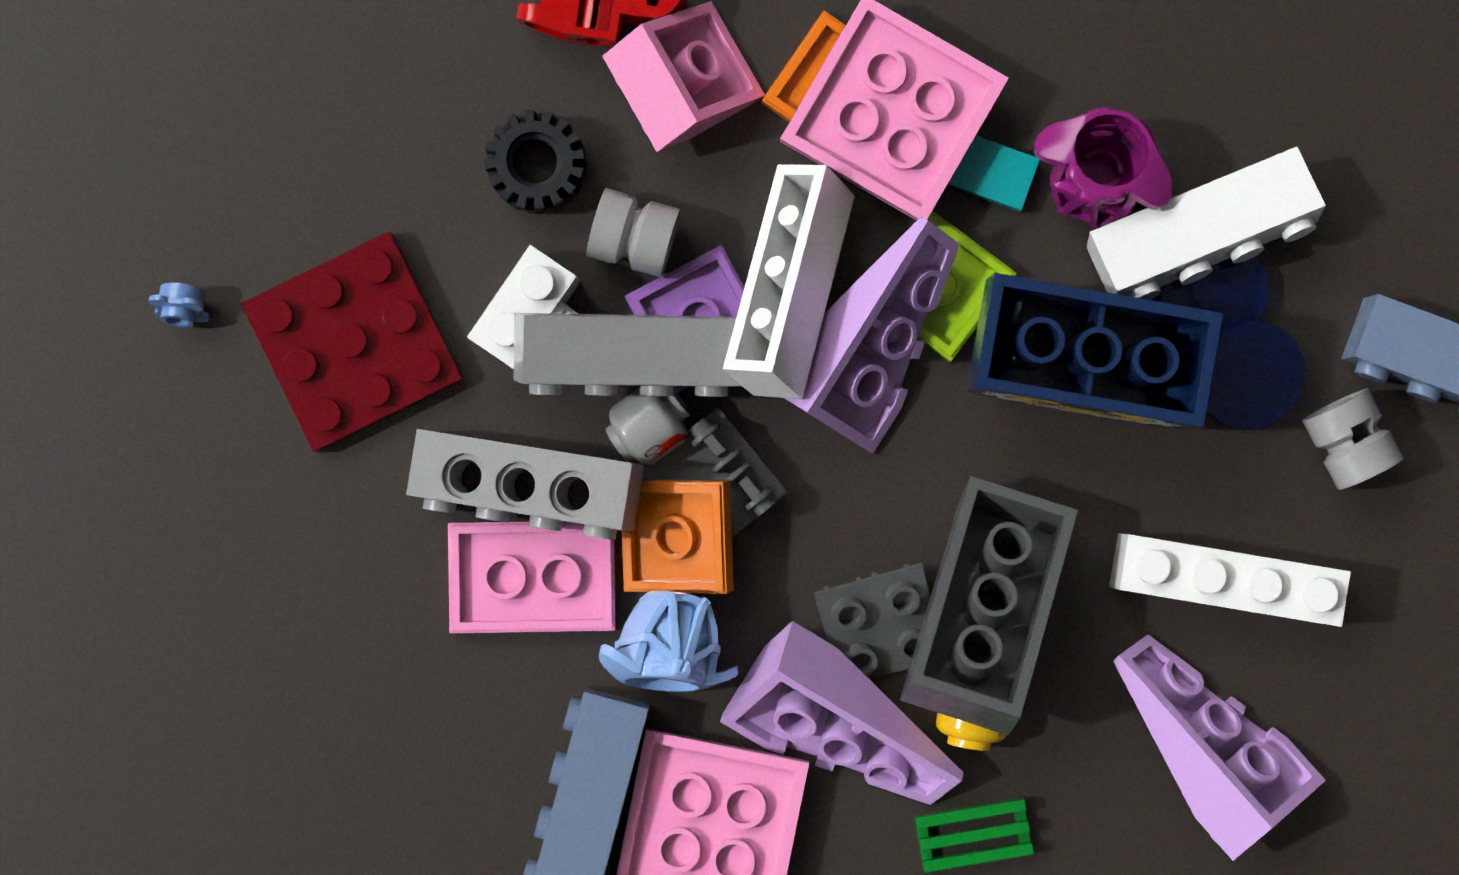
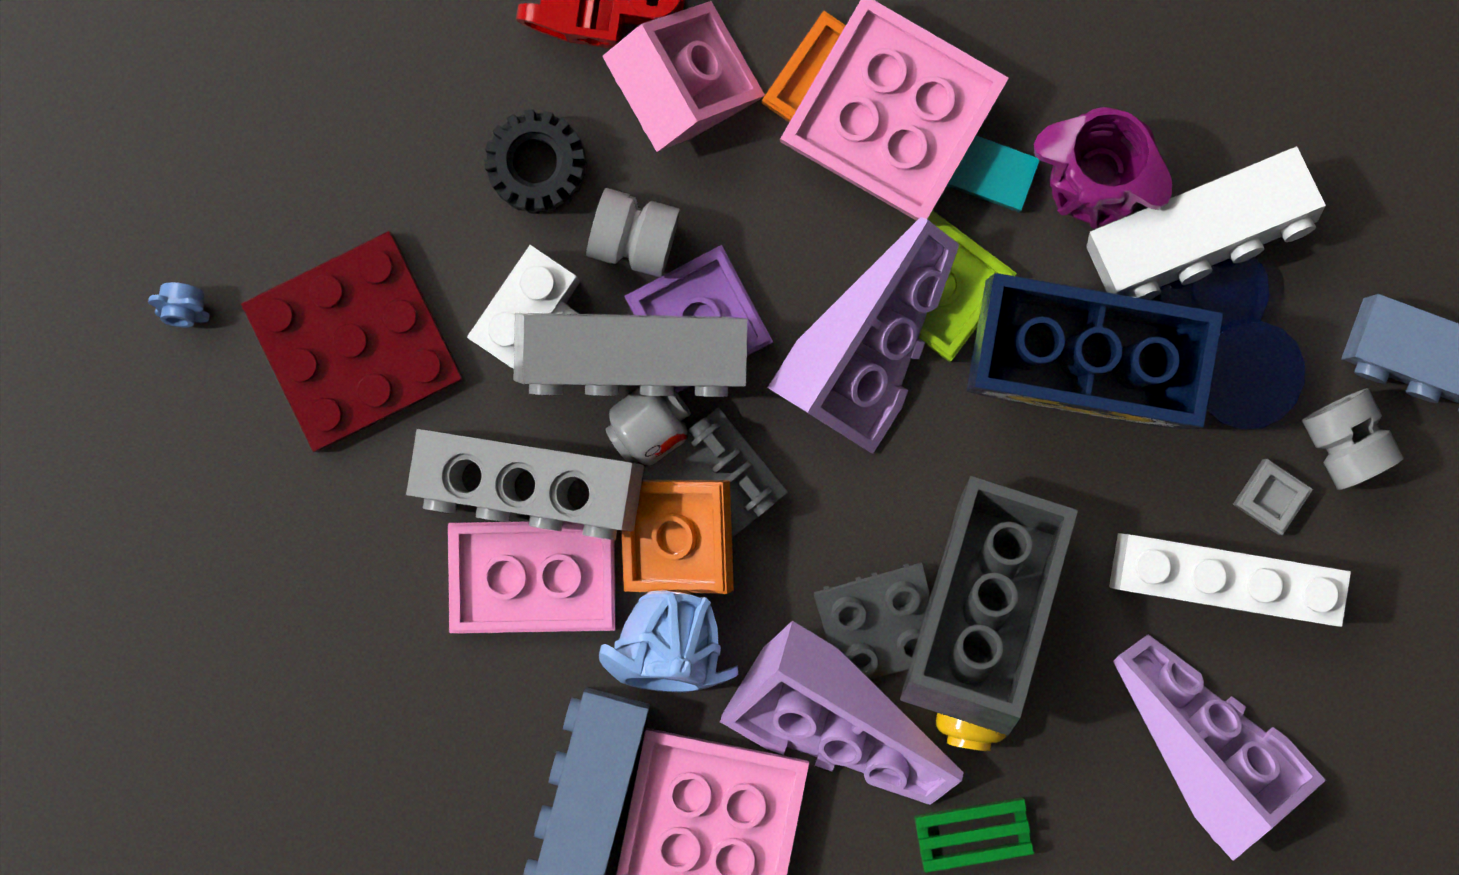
white brick [723,165,855,399] -> none
none -> light grey tile [1233,459,1313,535]

